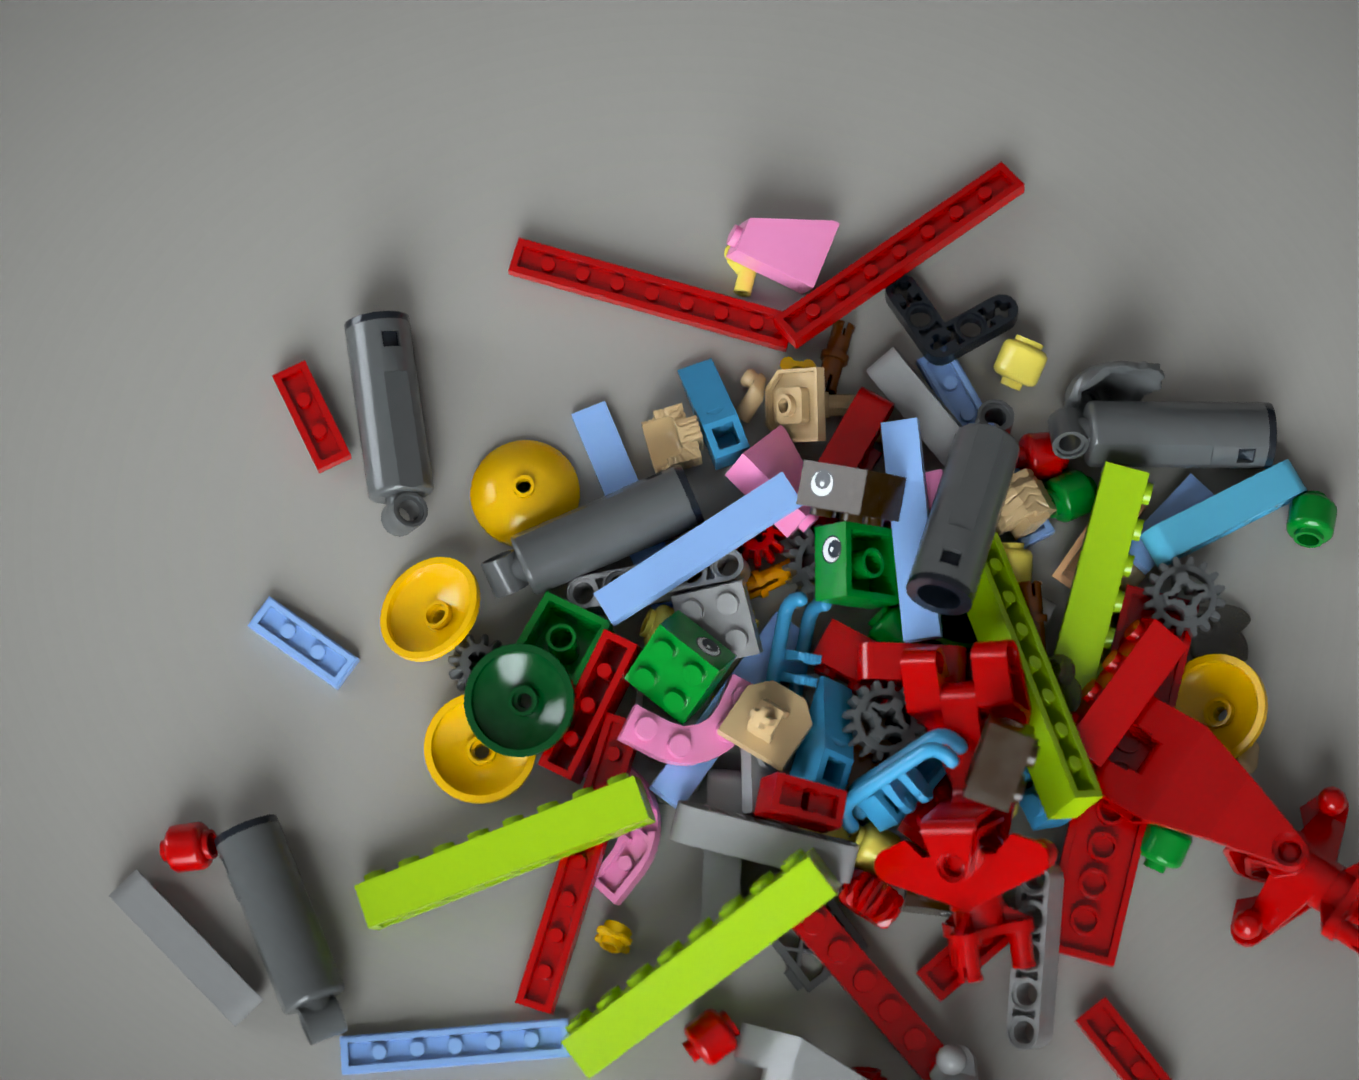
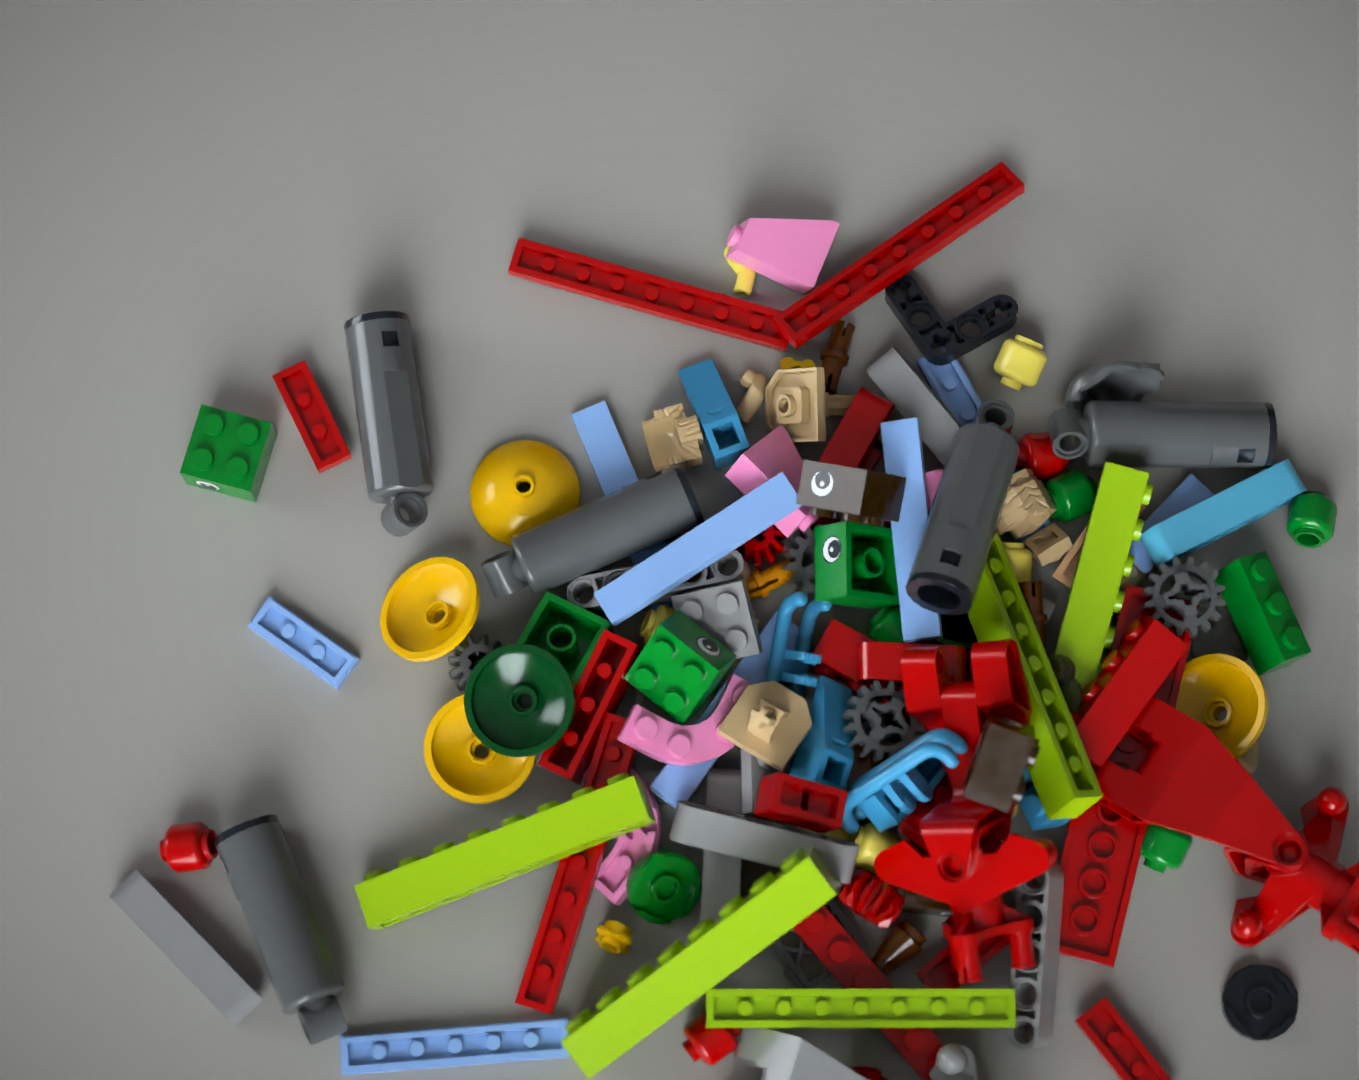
none -> green brick [180,404,277,502]
none -> green tile [626,849,702,925]
none -> lime plate [706,989,1016,1028]
none -> reddish brown cone [871,919,927,975]
none -> tan plate [1023,523,1074,567]
none -> green brick [1215,550,1312,676]
none -> black tile [1221,964,1299,1041]

